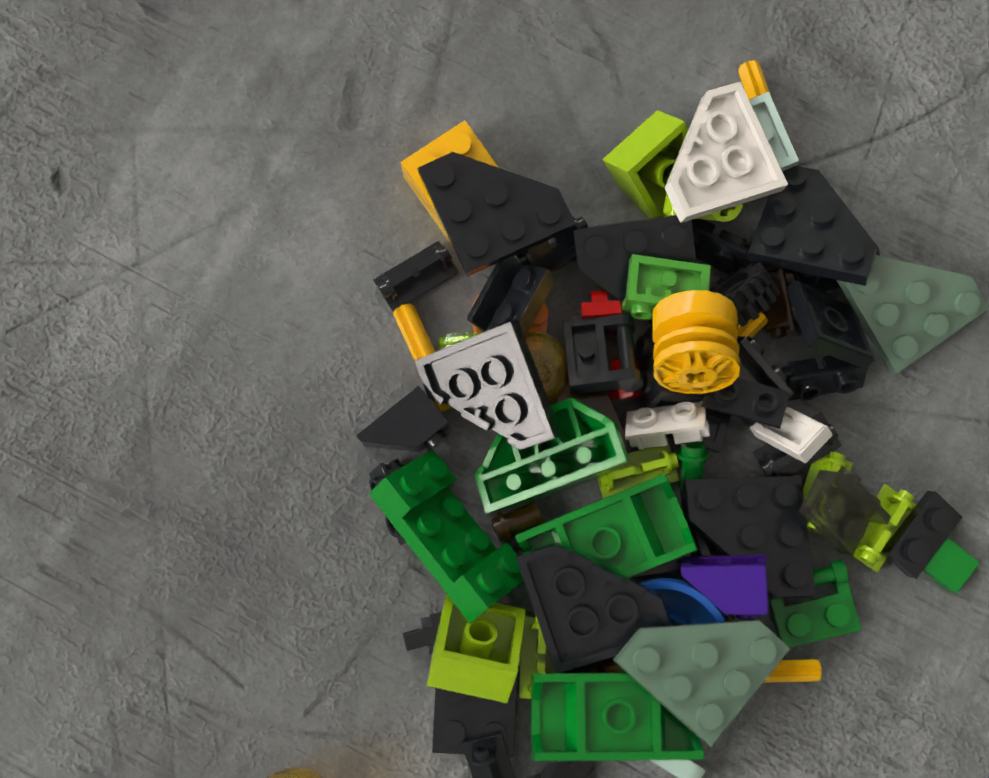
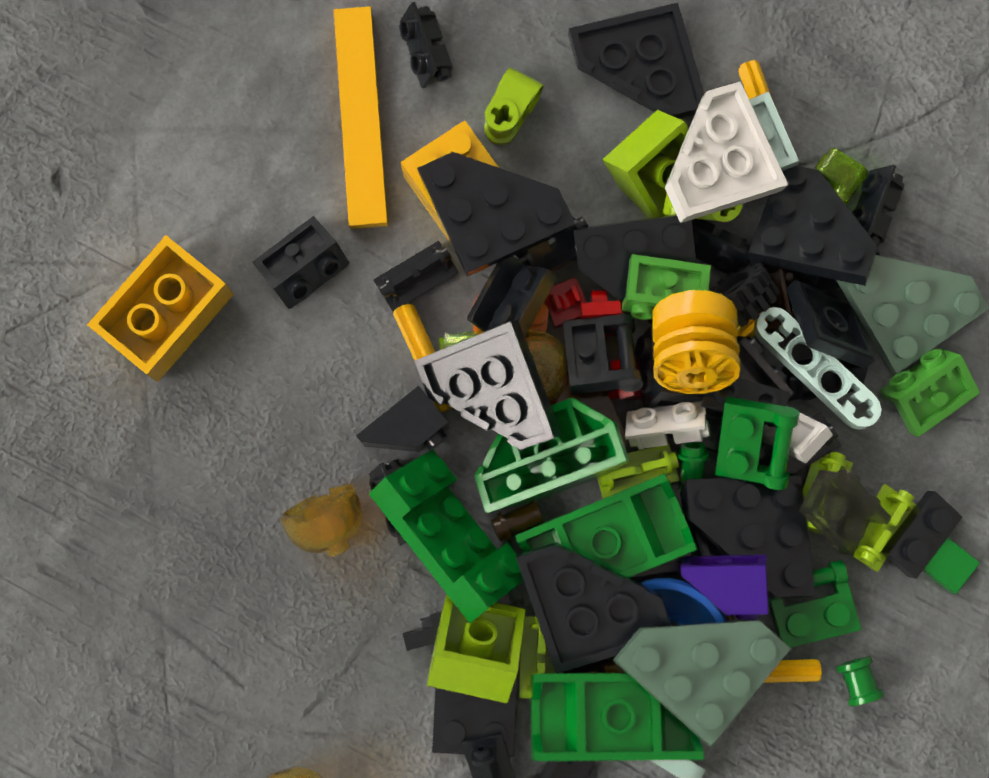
none -> yellow brick [87,235,234,382]
none -> black bracket [252,216,349,309]
none -> clear yellow cylinder [280,483,363,557]
none -> yellow tile [333,6,388,229]
none -> black hinge [399,2,453,88]
none -> lime piece [484,67,544,145]
none -> red tile [544,277,587,329]
none -> black plate [568,2,704,119]
none -> green plate [715,397,800,490]
none -> light aqua beam [753,307,881,430]
none -> clear neon green piece [814,147,868,206]
none -> green bush [836,656,885,707]
none -> black hinge [852,165,905,246]
none -> bright green bracket [879,348,980,437]

